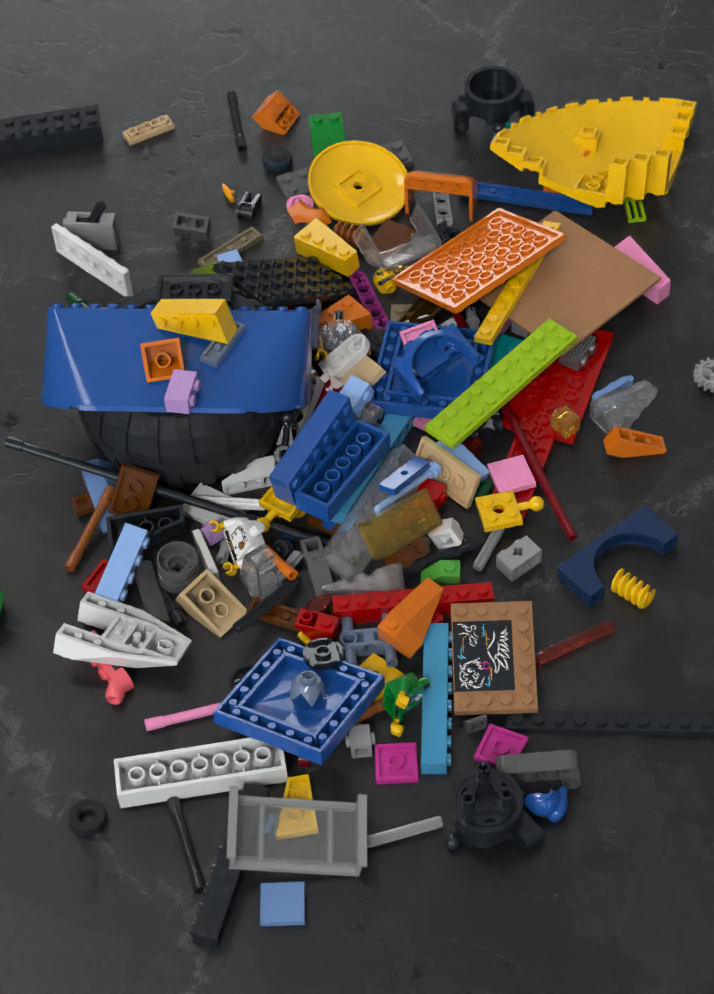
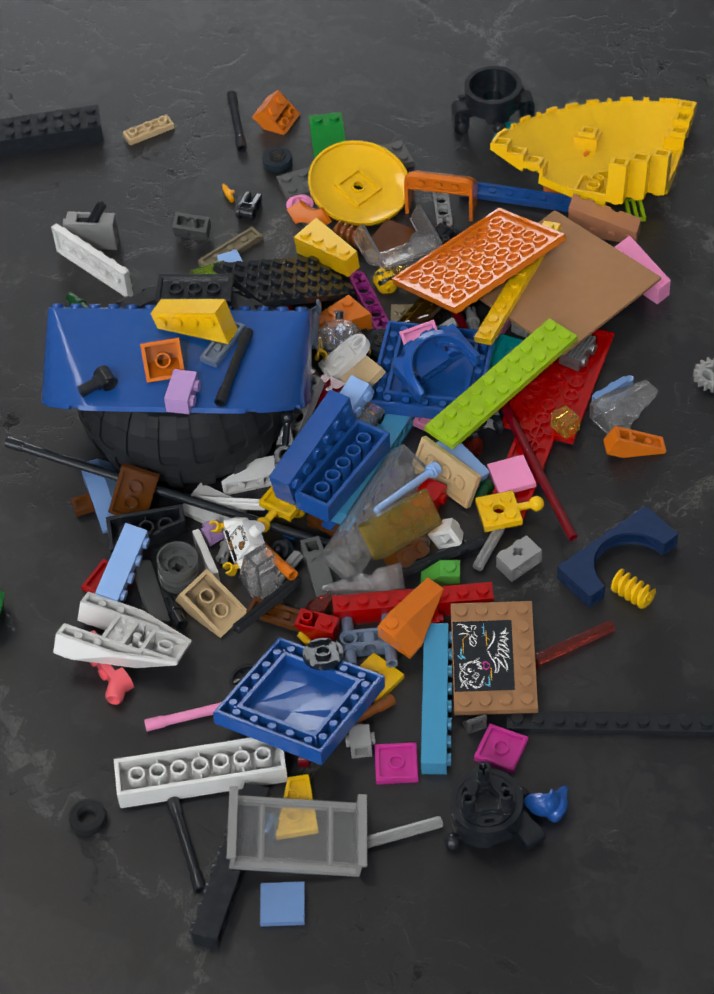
dark orange piece [64,486,115,572] -> none
sand blue piece [290,670,326,707] -> none
tile [379,457,430,495] -> none
green torso [382,672,430,737] -> none
dark grey beam [495,750,581,789] -> none
none -> black pin [77,365,118,398]
none -> black piece [214,328,254,407]
none -> nougat wedge [568,194,641,243]

